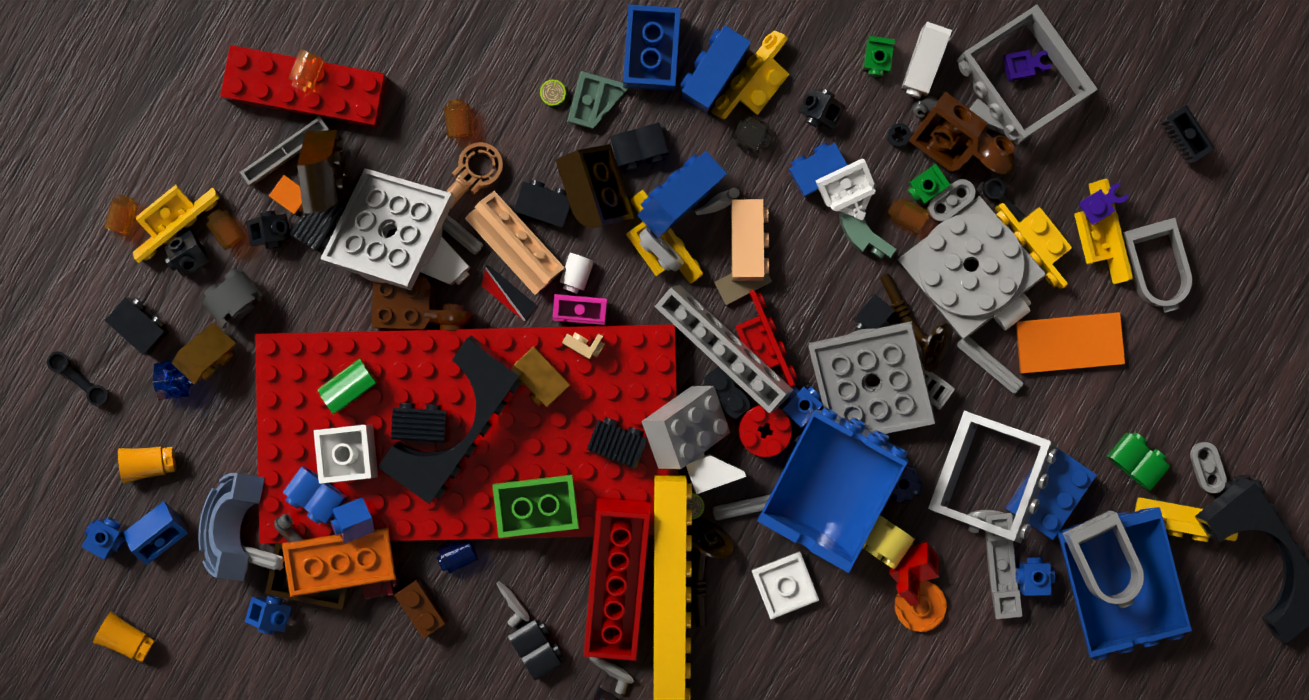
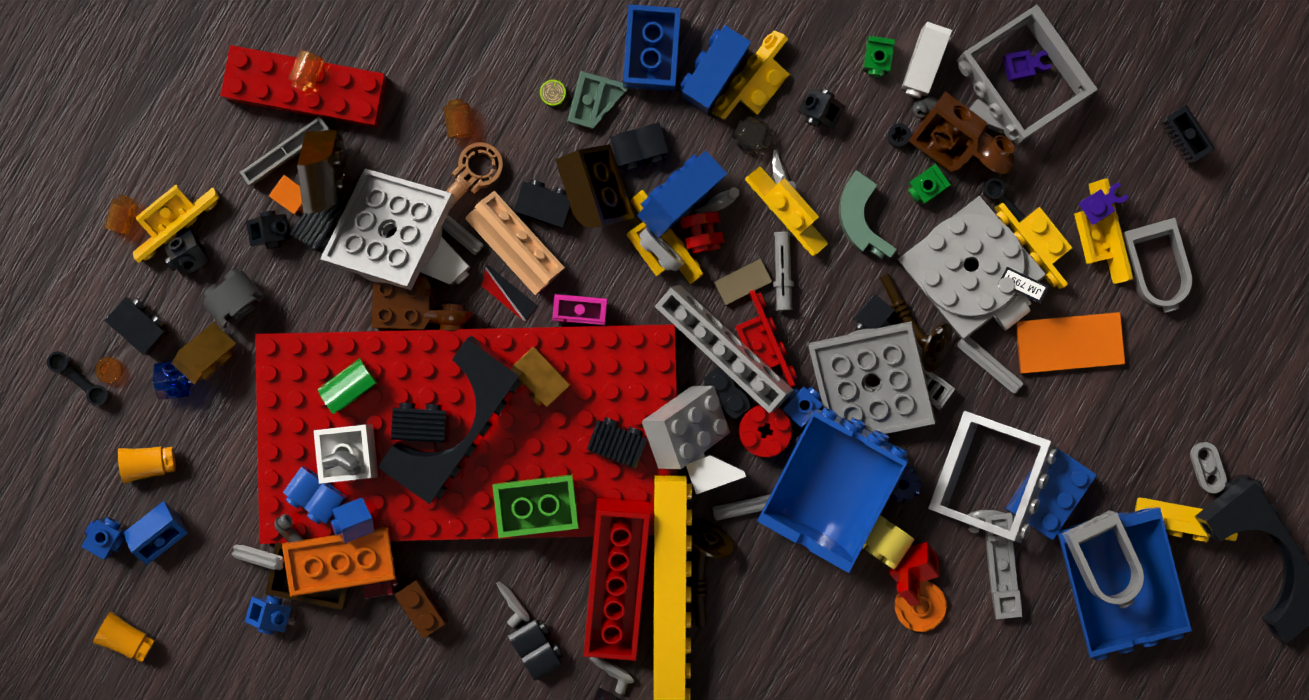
sand blue brick [198,473,264,581] -> none
clear orange brick [206,209,246,251] -> none
clear blue brick [437,539,479,574] -> none
white brick [560,253,594,294] -> none
tan bracket [562,332,605,360] -> none
tile [686,493,704,519] -> none
light nougat brick [731,199,769,281] -> none
white plate [751,551,819,619] -> none
blue brick [788,142,847,198] -> none
white slope [815,158,876,220] -> none
clear orange brick [888,197,930,234] -> none
light grey plate [927,179,975,222] -> none
blue brick [1015,557,1055,596] -> none
green brick [1106,432,1170,491] -> none
none -> clear orange tile [95,357,123,383]
none -> dark grey arm [322,451,361,476]
none -> red brick [680,212,725,253]
none -> yellow bracket [745,167,828,256]
none -> light grey bar [773,149,796,189]
none -> light grey pin [773,232,794,311]
none -> sticker [998,267,1049,303]

